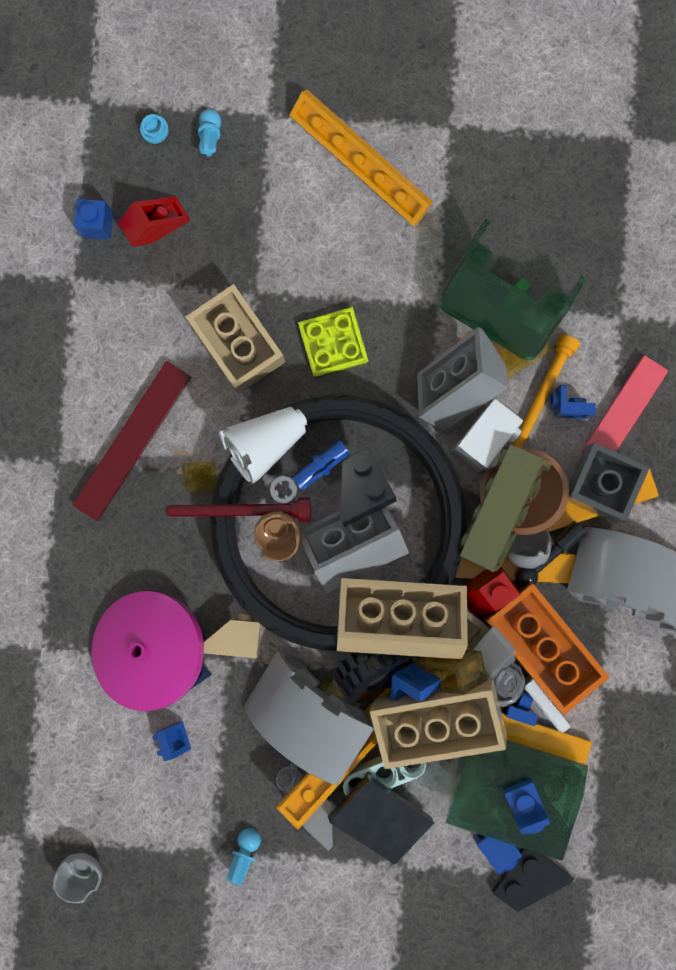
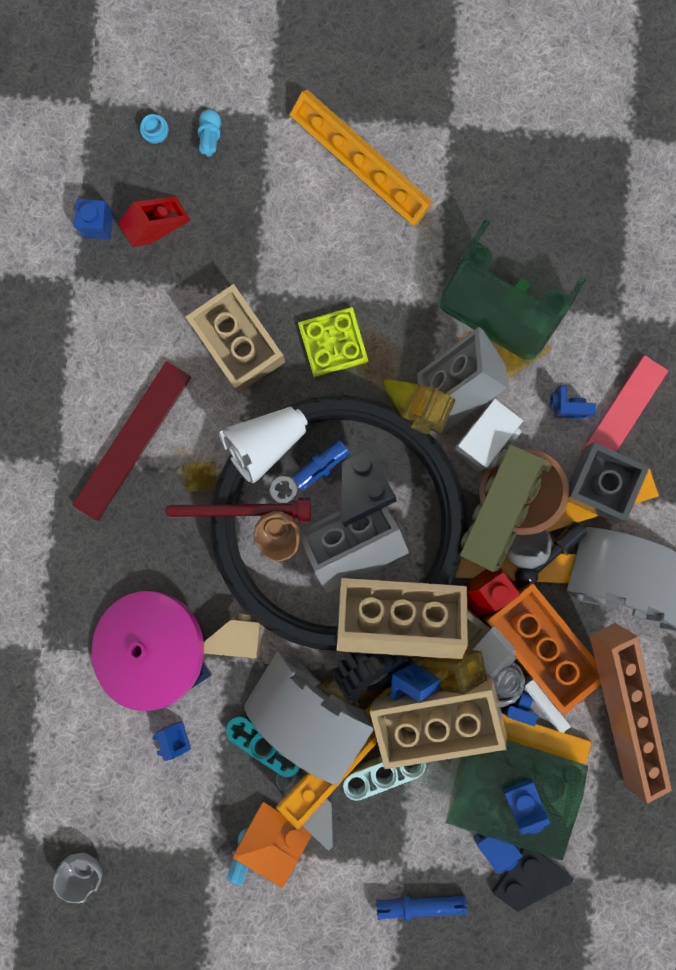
black tile [328,774,434,865] -> none
light orange piece [512,334,580,449] -> none
none -> teal beam [226,717,302,778]
none -> orange plate [232,802,312,888]
none -> blue pin [376,894,467,921]
none -> clear yellow slope [382,378,456,435]
none -> nougat brick [589,623,672,804]

